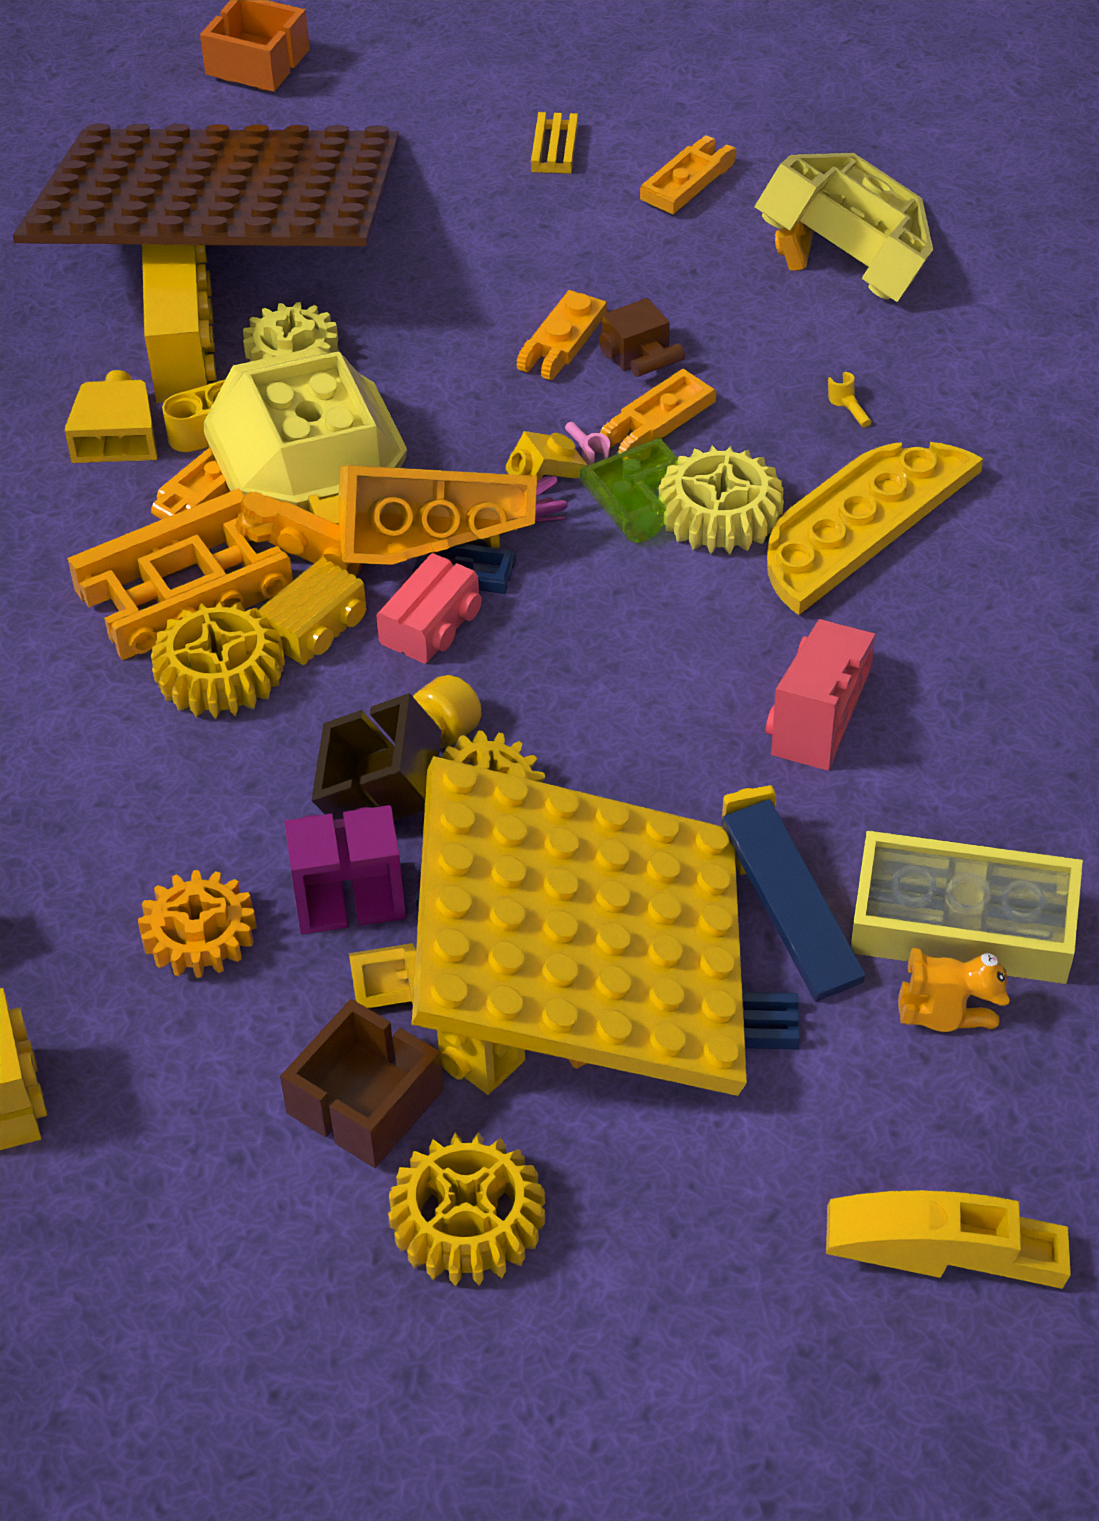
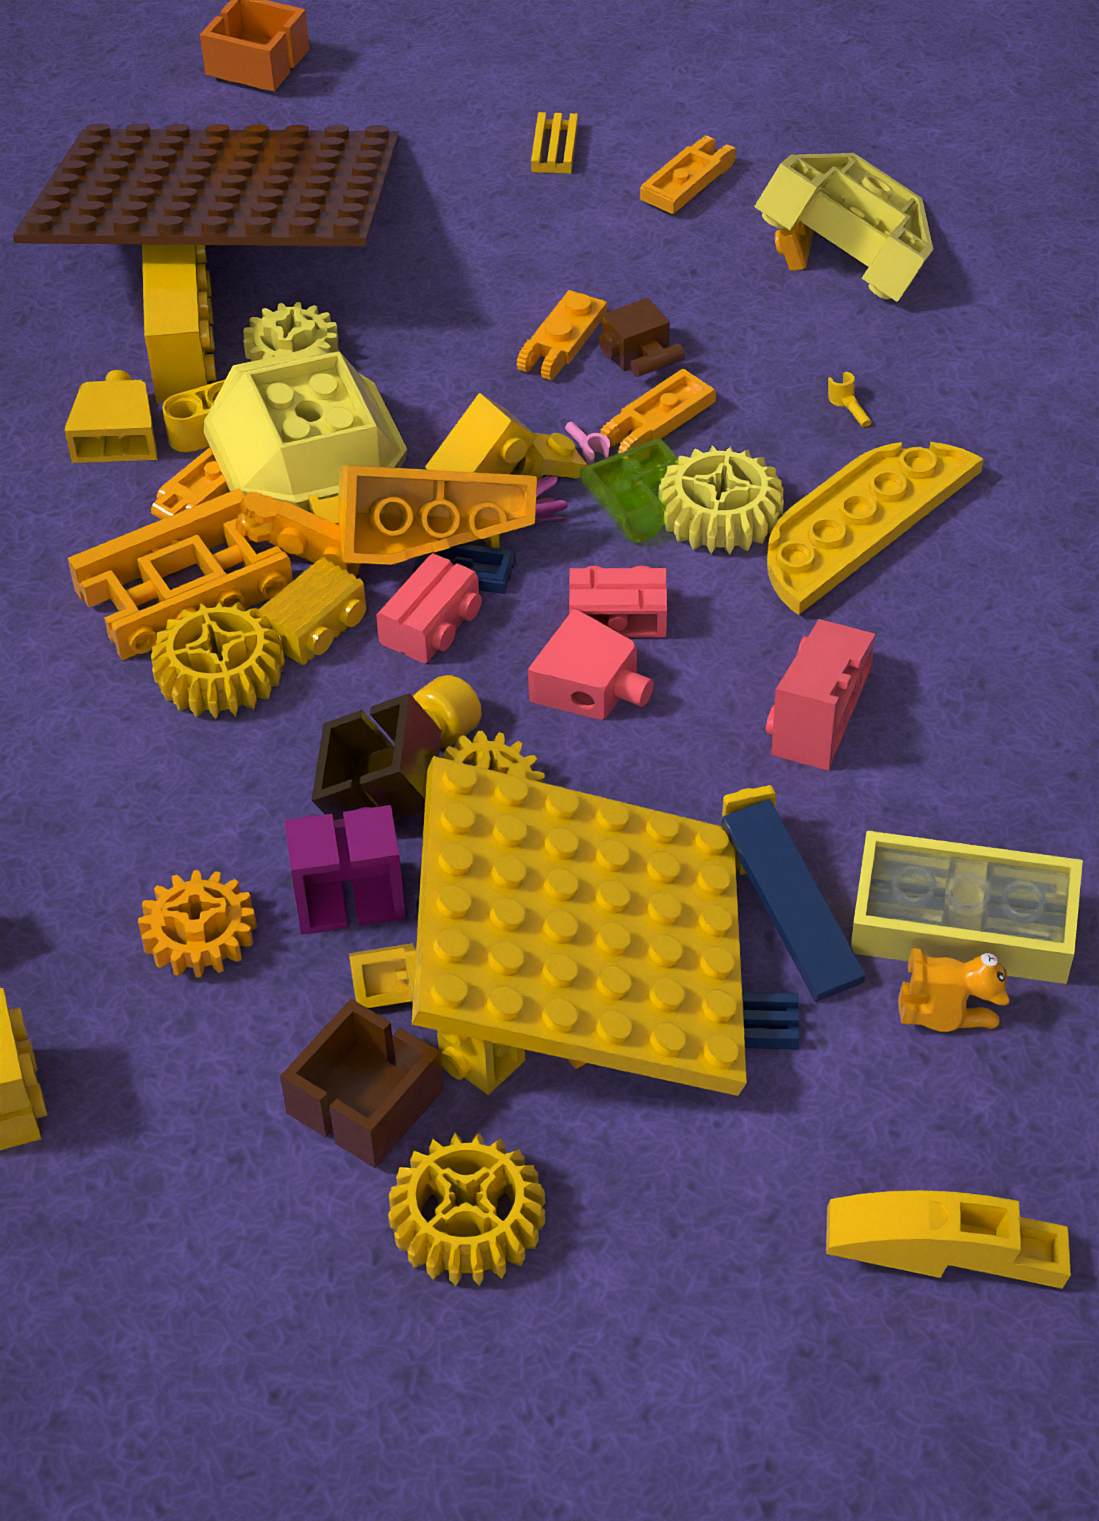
none -> yellow brick [425,393,537,474]
none -> coral torso [528,609,654,720]
none -> coral brick [569,566,667,638]

